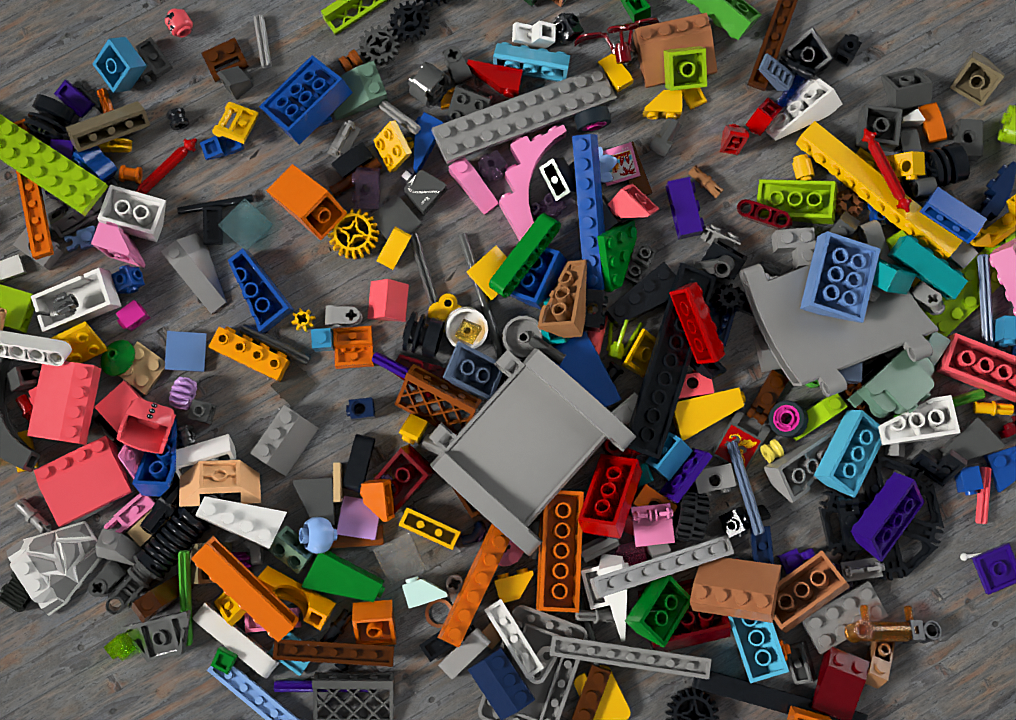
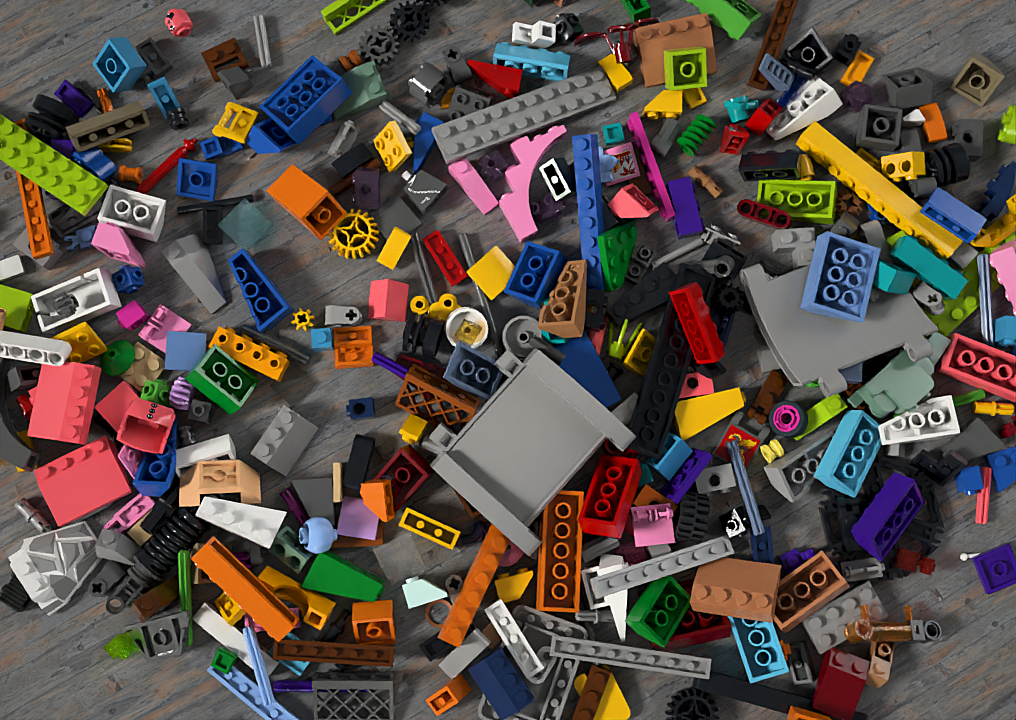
green beam [489,213,561,298] -> none
black wheel [574,106,611,132] -> none
red wheel [861,128,912,213] -> none
none -> bright pink hinge [138,304,192,353]
none -> bright green brick [140,379,172,407]
none -> dark azure slope [147,76,181,119]
none -> blue slope [176,158,218,201]
none -> green slope [185,344,259,415]
none -> light blue axle [243,626,275,705]
none -> blue slope [245,118,297,154]
none -> magenta pin [279,487,310,526]
none -> yellow plate [410,296,429,315]
none -> red plate [422,230,468,288]
none -> orange slope [426,673,473,716]
none -> teal plate [602,122,625,146]
none -> dark pink plate [627,112,675,222]
none -> light grey bar [650,238,704,270]
none -> green piece [677,114,717,157]
none -> teal piece [724,96,759,124]
none -> black slope [739,149,801,182]
none -> clear purple brick [839,80,873,113]
none -> light orange tile [840,50,875,91]
none -> clear red plate [894,548,936,576]

